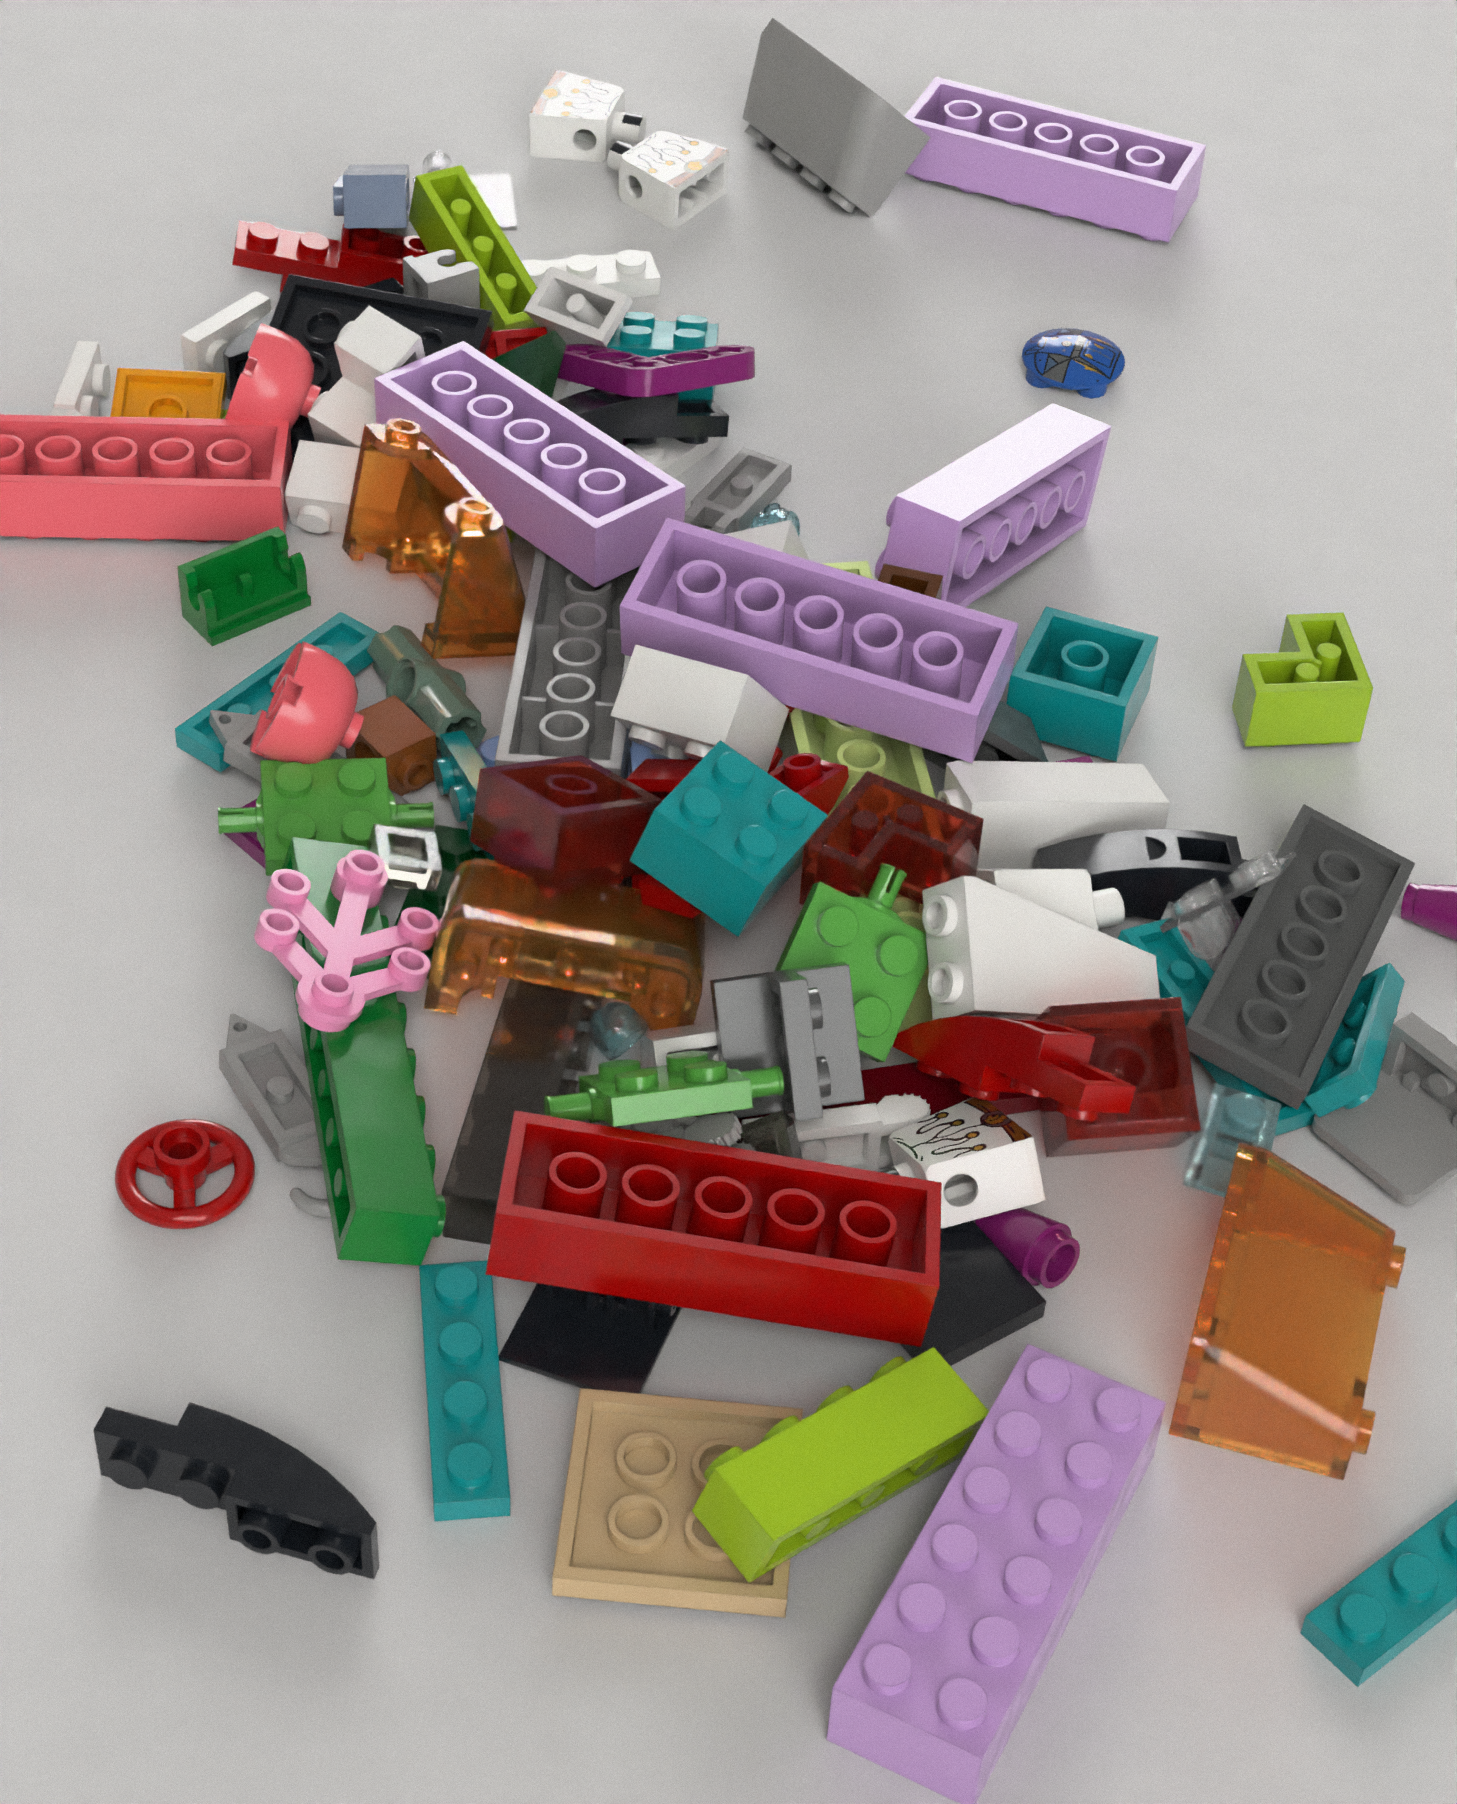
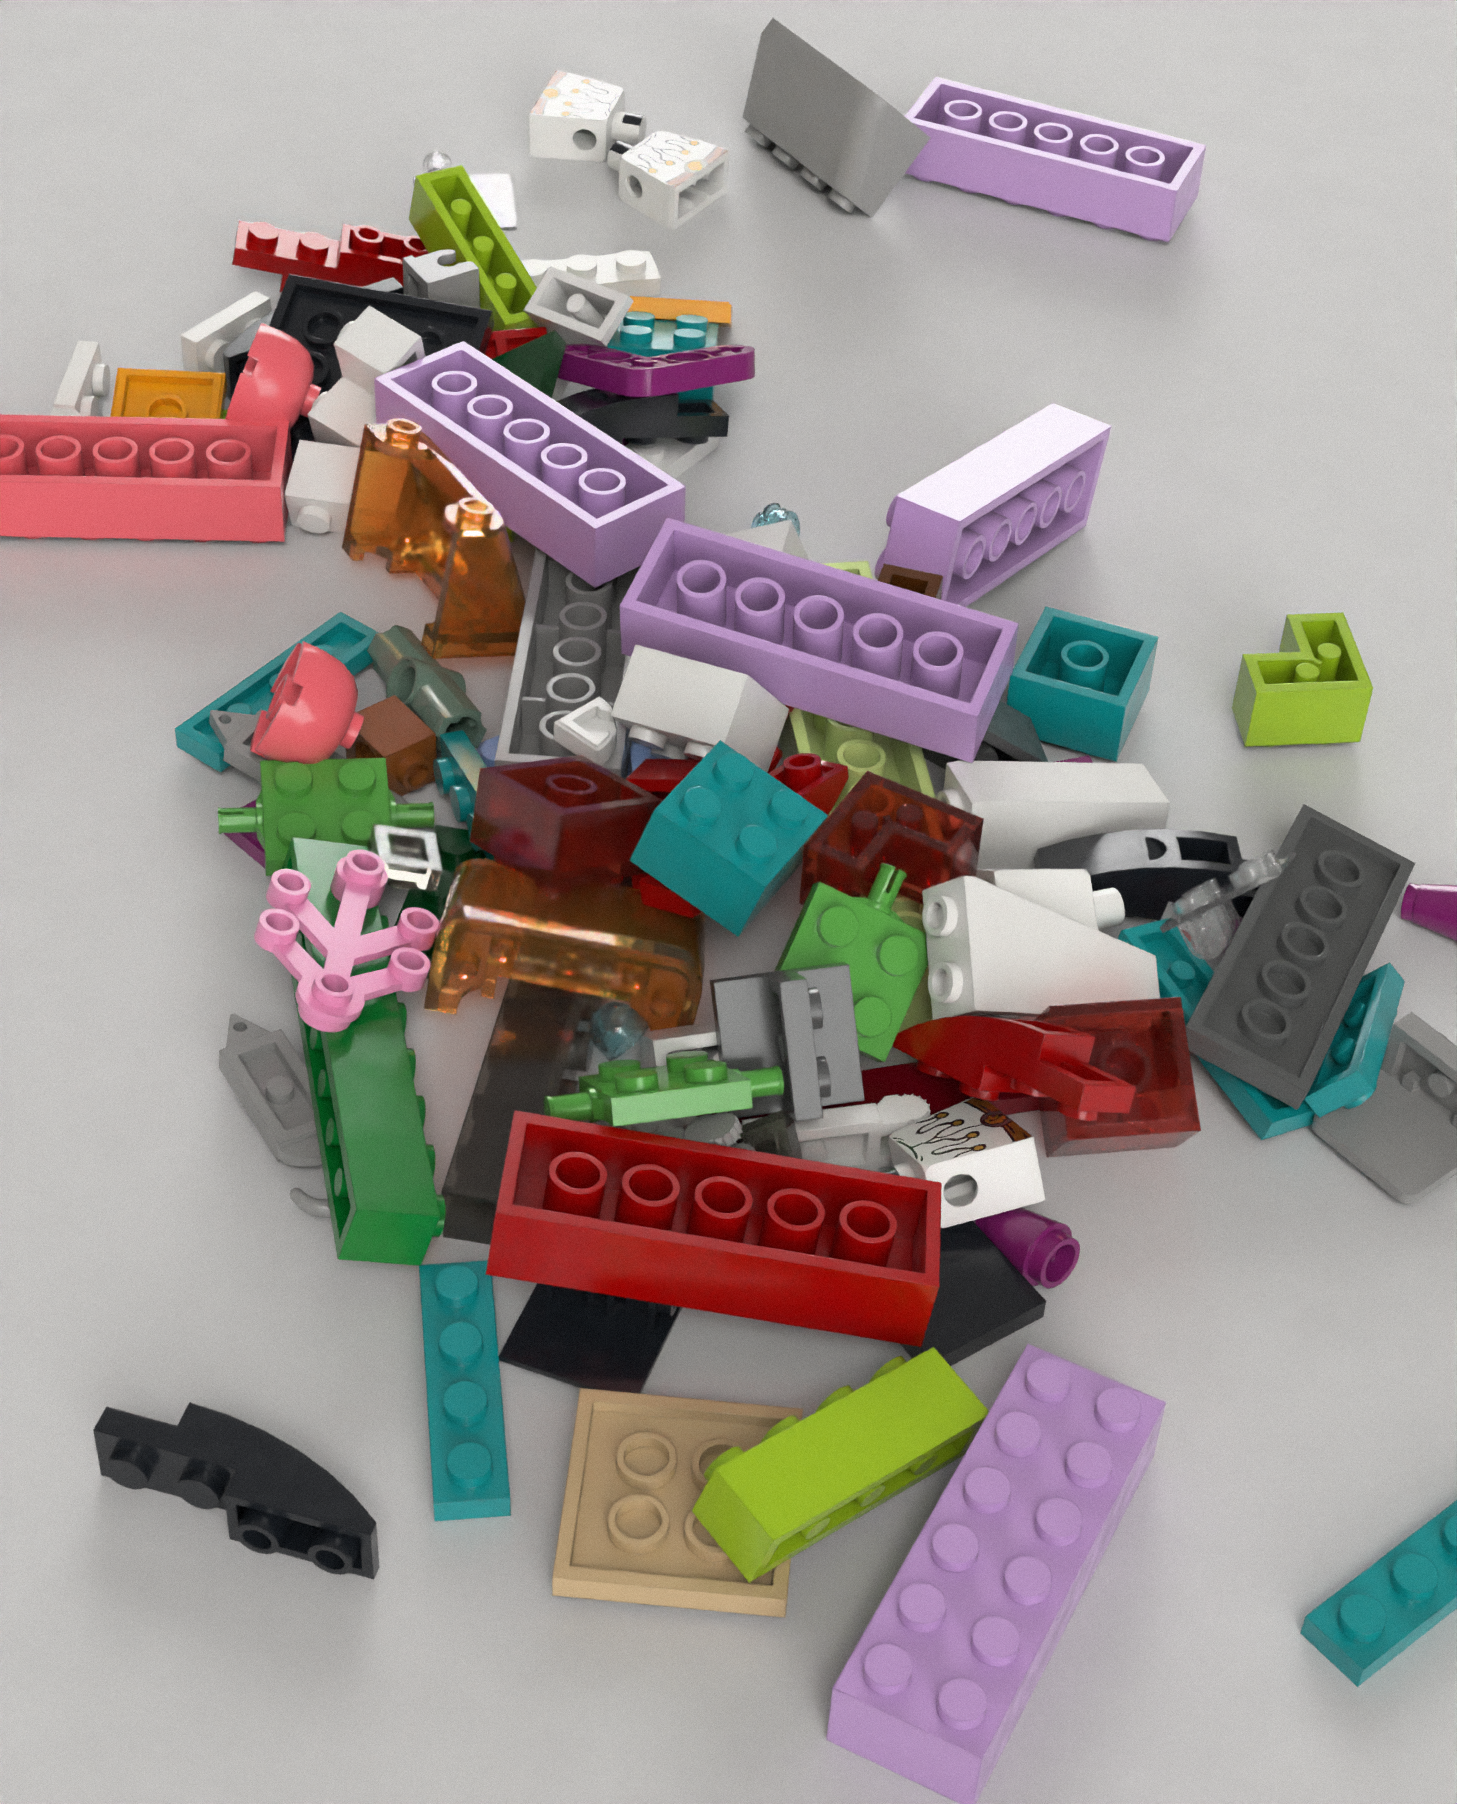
red piece [115,1119,255,1229] -> none
green hinge [177,526,311,646] -> none
sand blue brick [333,165,410,228] -> none
light grey hinge [684,447,792,534] -> none
blue dish [1022,328,1125,399] -> none
clear orange windscreen [1168,1142,1406,1480] -> none
clear light blue brick [1183,1083,1281,1205] -> none
none -> white tile [554,696,617,769]
none -> light orange tile [627,296,733,328]

